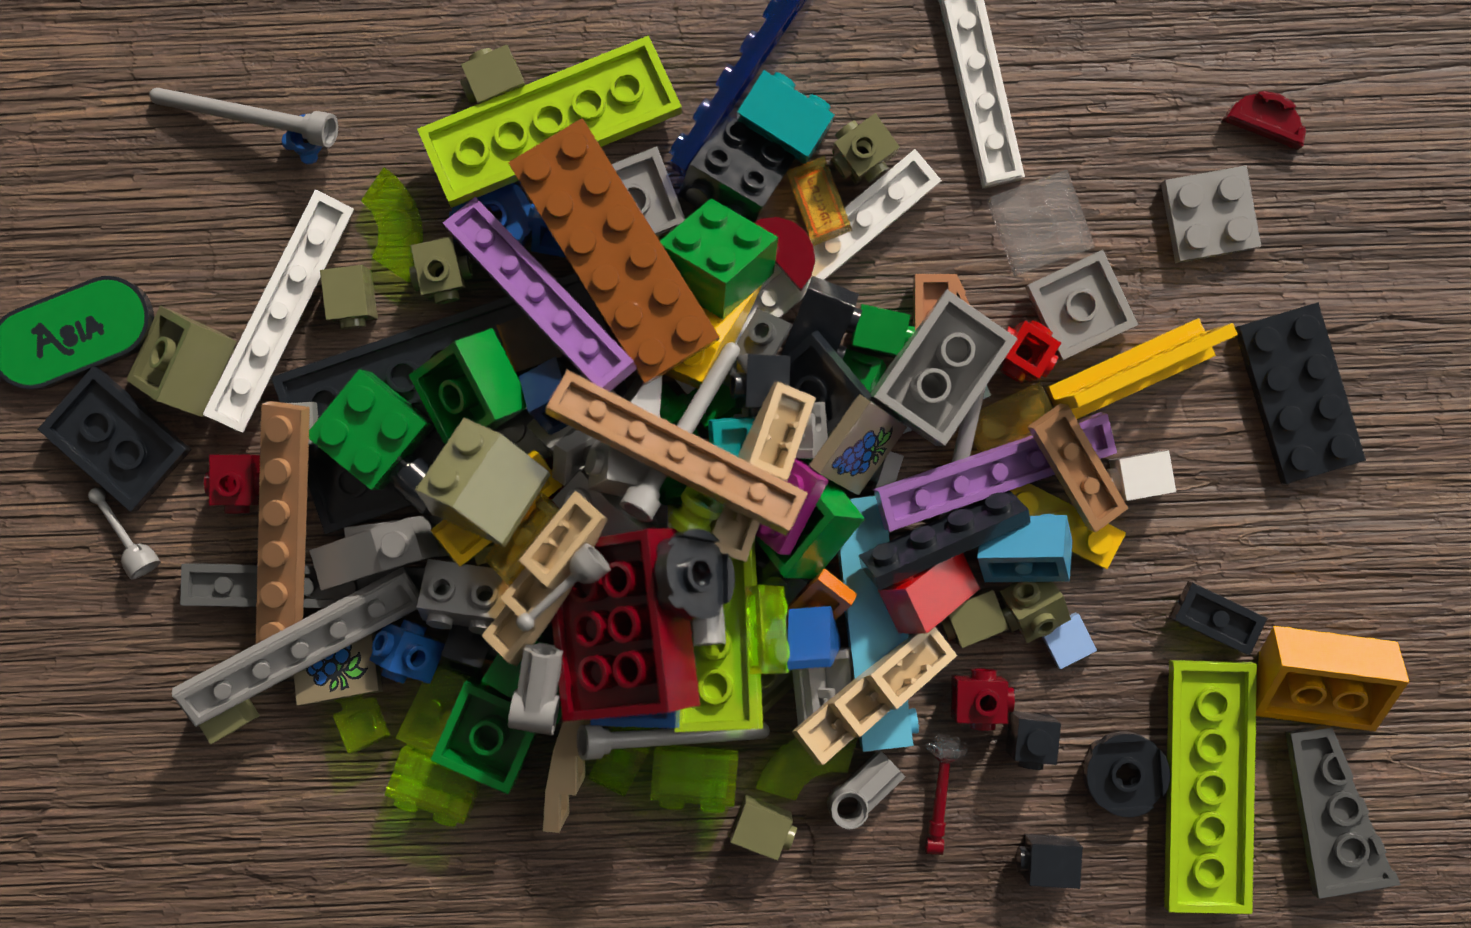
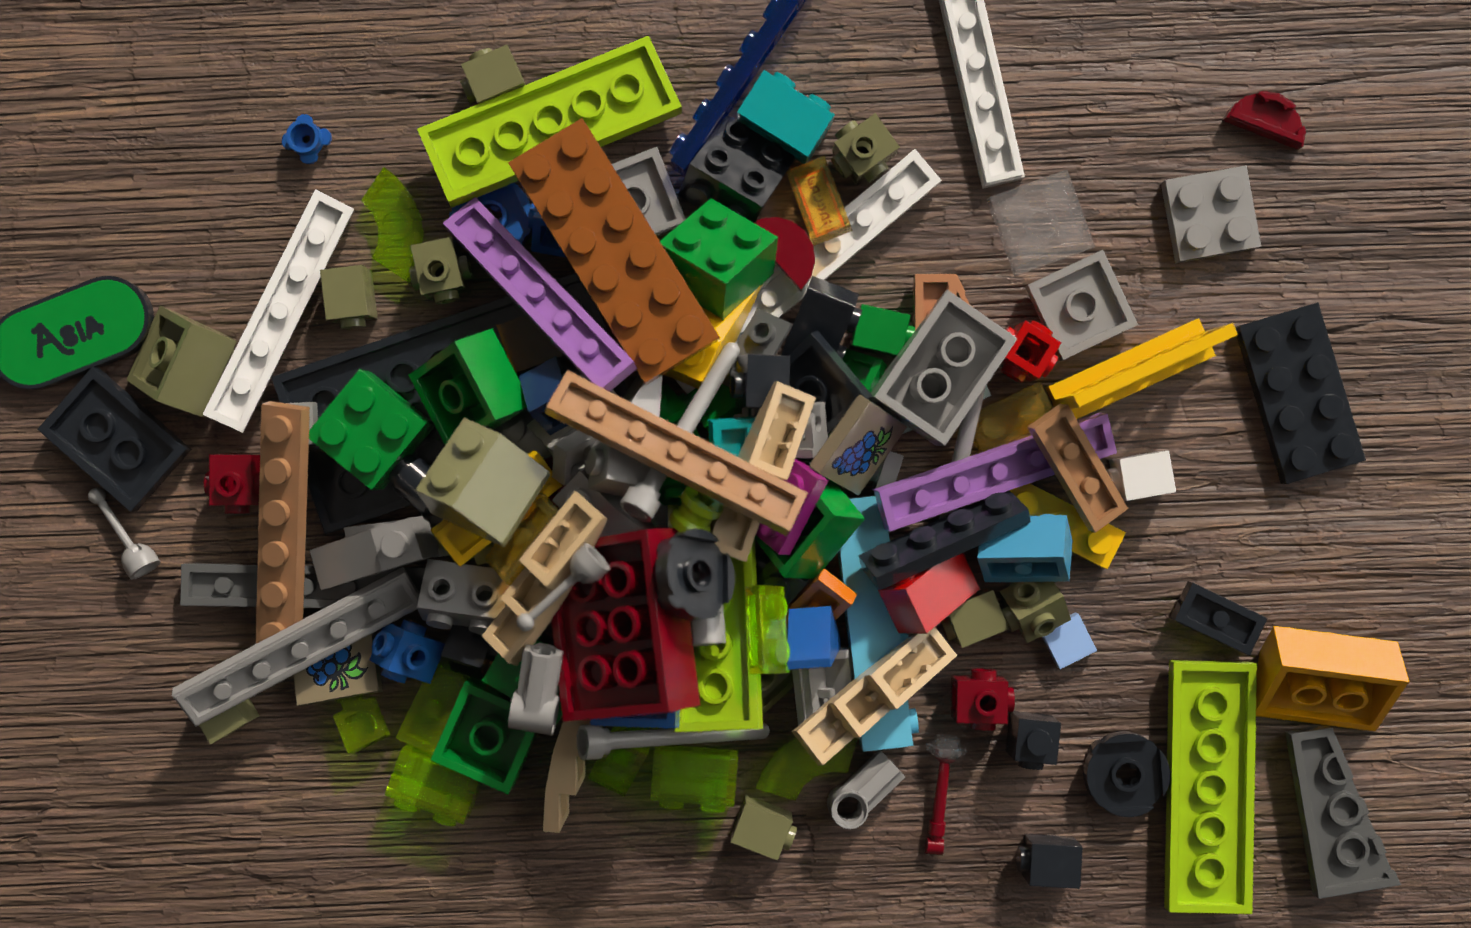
light grey piece [149,88,338,148] -> none

